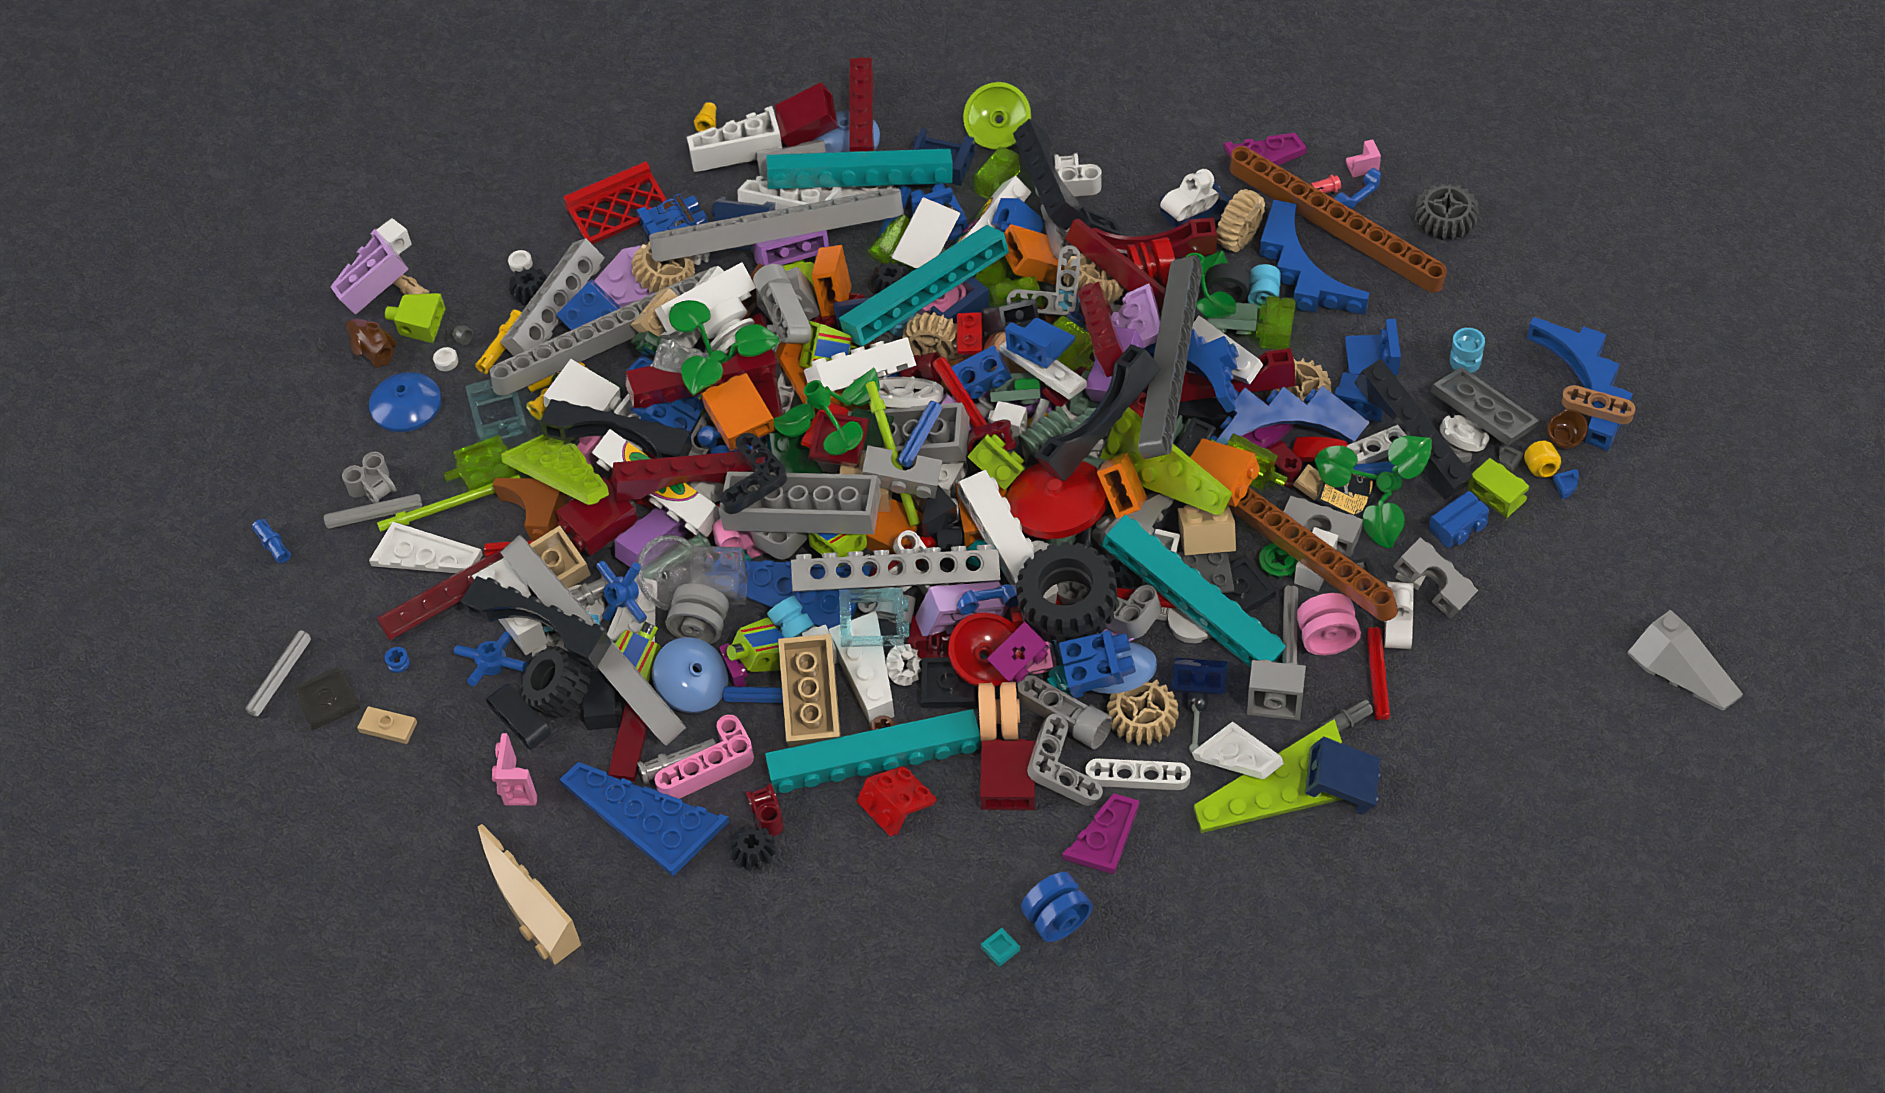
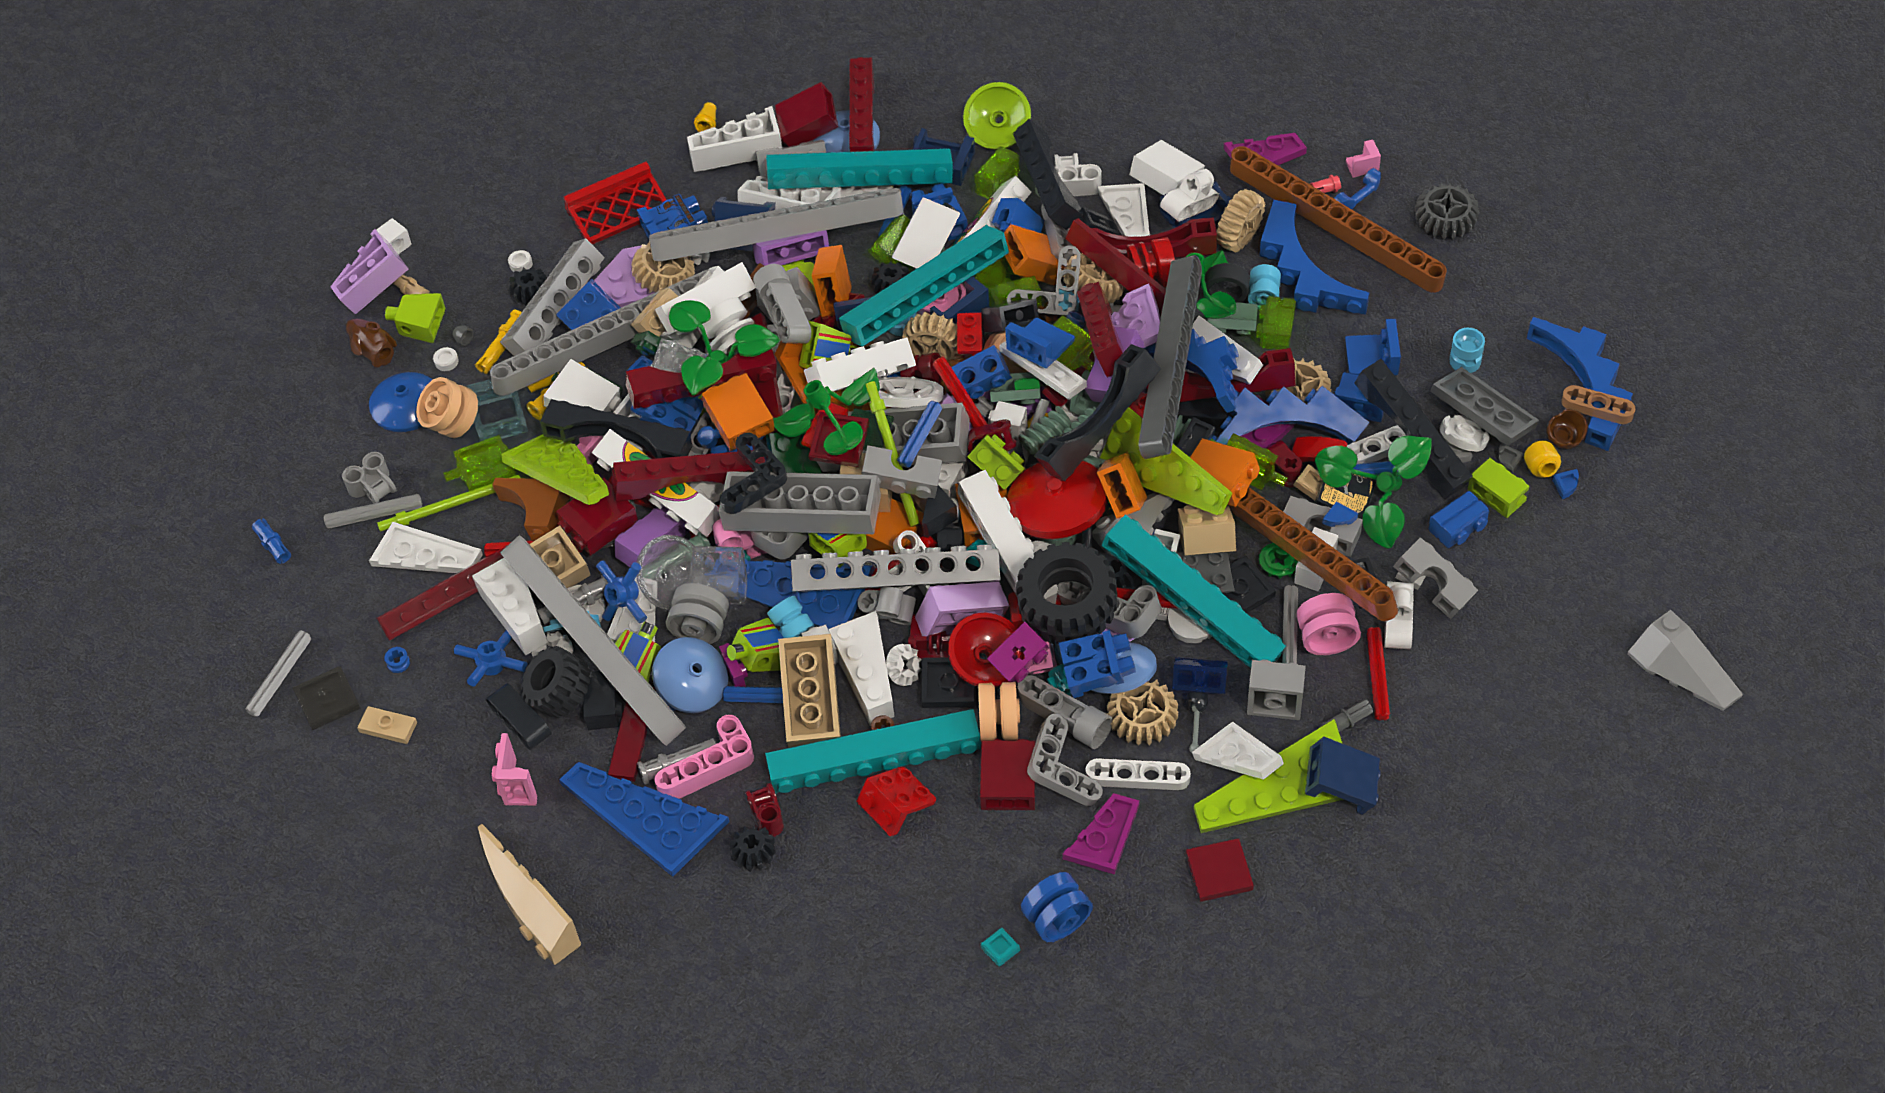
black arch [461,576,612,669] -> none
clear light blue window [839,588,909,647] -> none
blue bar [957,584,1018,615] -> none
none -> light nougat wheel [416,377,478,438]
none -> white wing [1098,183,1150,237]
none -> white brick [1130,140,1205,195]
none -> dark red tile [1186,838,1254,902]
none -> blue tile [1322,501,1358,527]

